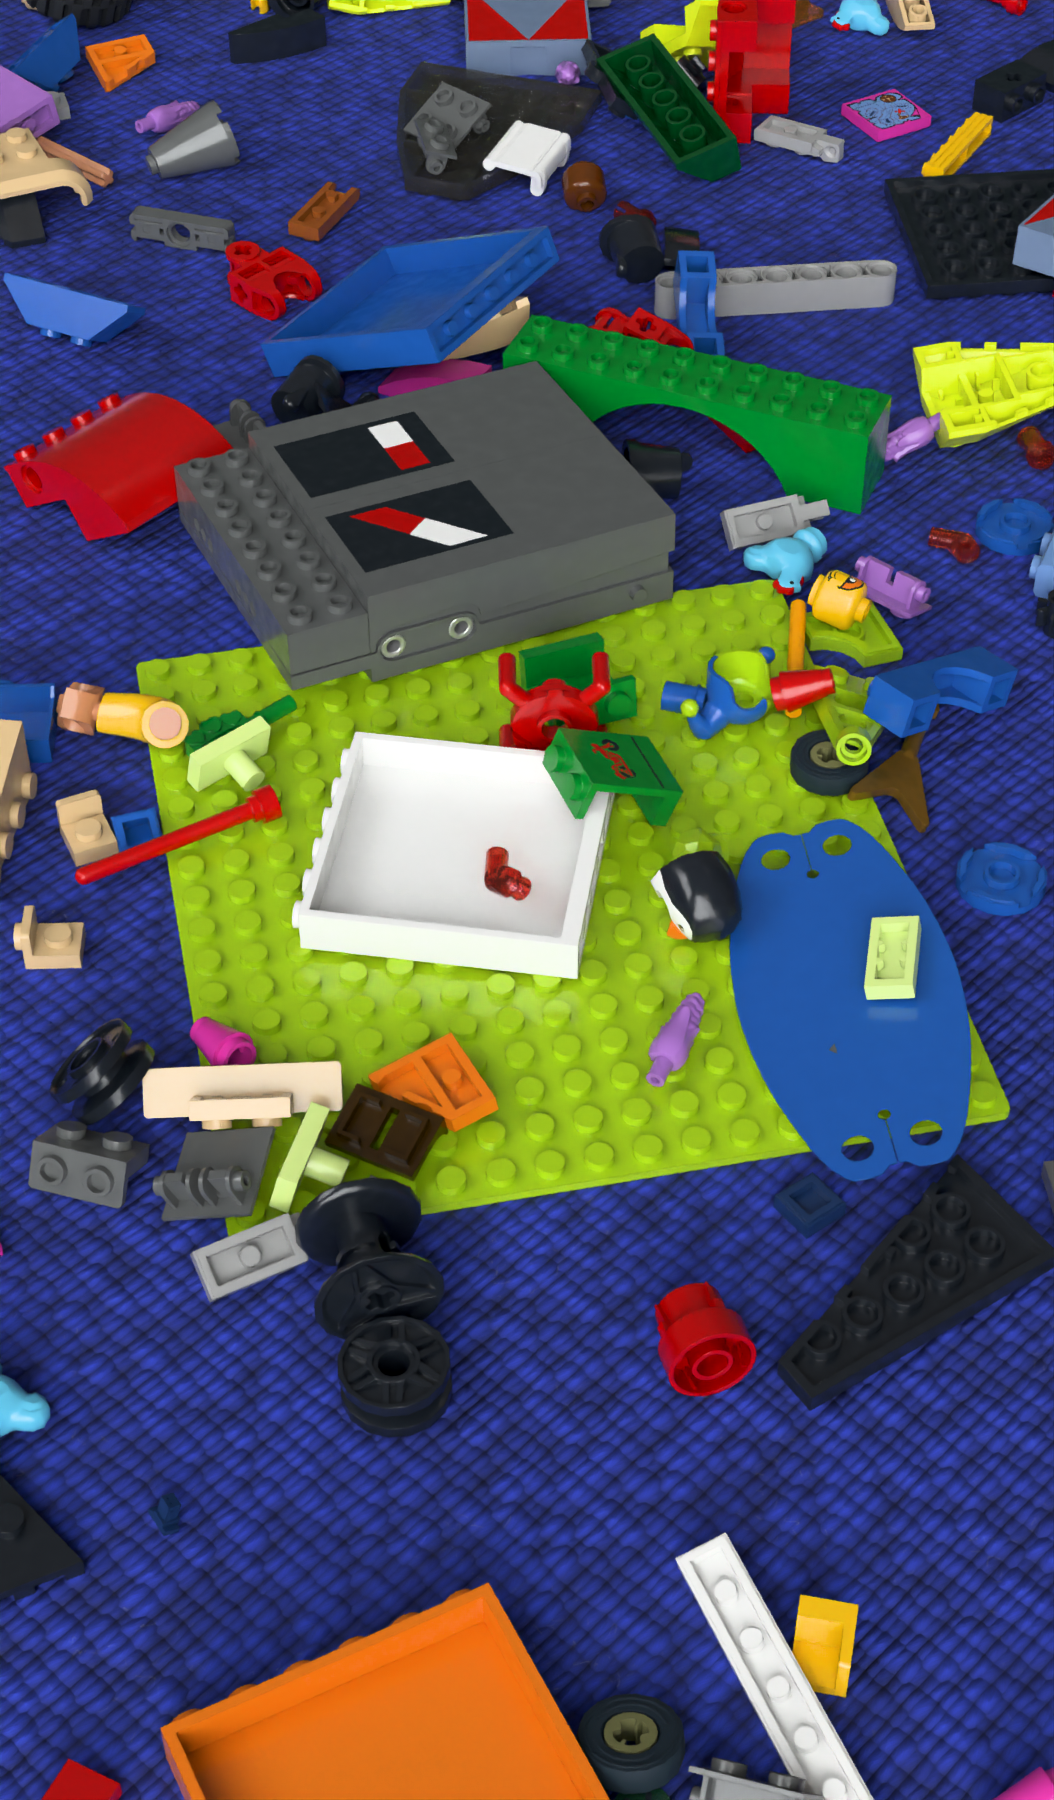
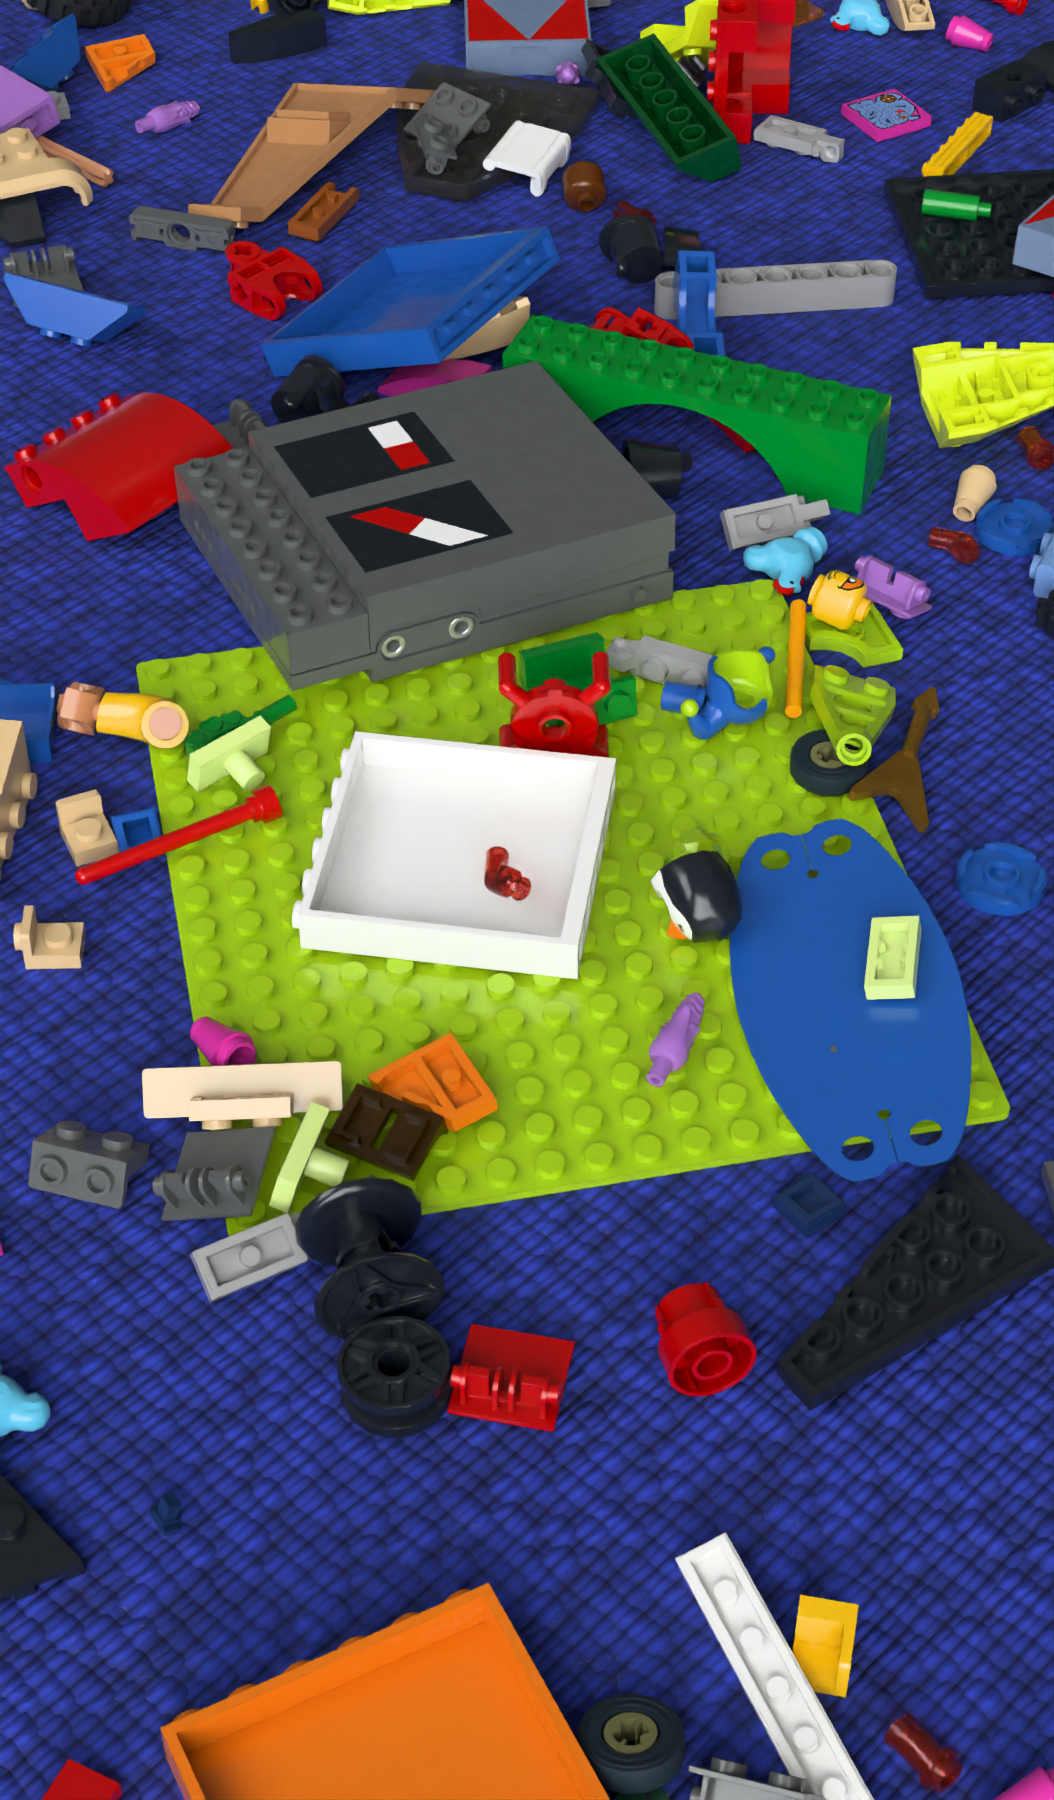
black wheel [49,1018,155,1125] -> none
dark grey cone [144,100,241,179] -> none
green panel [542,728,683,826] -> none
red cone [770,668,836,713] -> none
blue arch [863,646,1019,738] -> none
medium lavender piece [885,412,940,463] -> none
none -> dark grey hinge [3,244,84,307]
none -> medium nougat wing [188,83,435,228]
none -> red hinge [447,1324,575,1432]
none -> light grey hinge [605,636,714,688]
none -> clear red pin [884,1713,963,1793]
none -> green cylinder [921,189,992,221]
none -> dark pink cone [945,15,994,52]
none -> tan cone [953,465,997,522]

